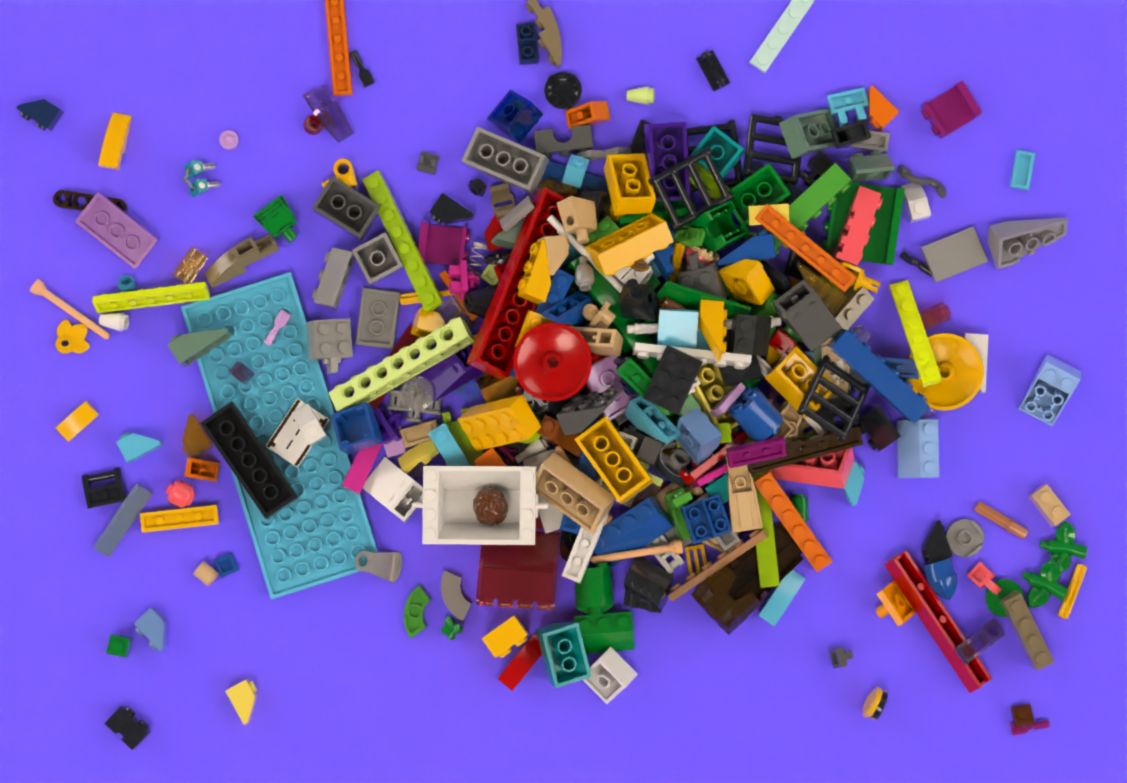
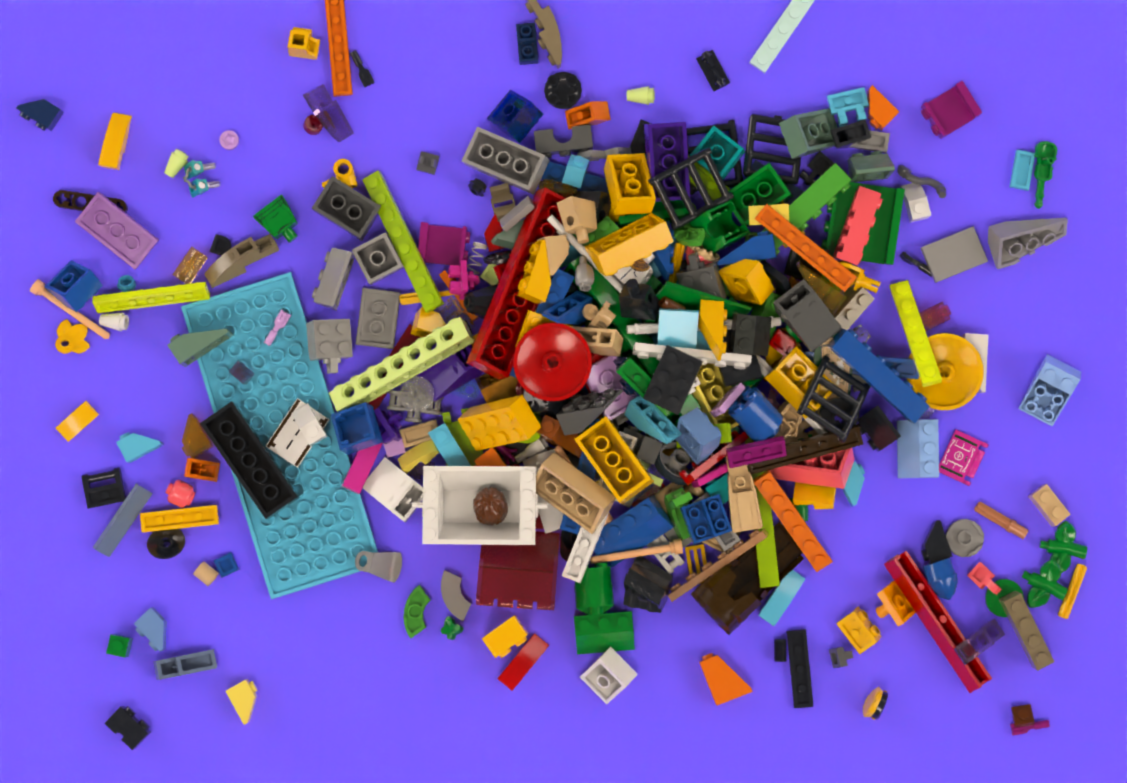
black slope [429,193,475,225] -> none
teal slope [536,622,592,688] -> none
none -> blue slope [44,260,103,312]
none -> black dish [147,529,185,559]
none -> sand blue slope [153,649,217,680]
none -> yellowish green cone [164,148,189,178]
none -> black tile [209,234,232,256]
none -> yellow brick [287,27,320,60]
none -> orange slope [699,653,753,706]
none -> black piece [774,639,787,662]
none -> black tile [786,629,814,708]
none -> yellow slope [793,482,836,509]
none -> yellow bracket [836,606,882,654]
none -> dark pink piece [939,429,989,486]
none -> green piece [1034,141,1057,209]

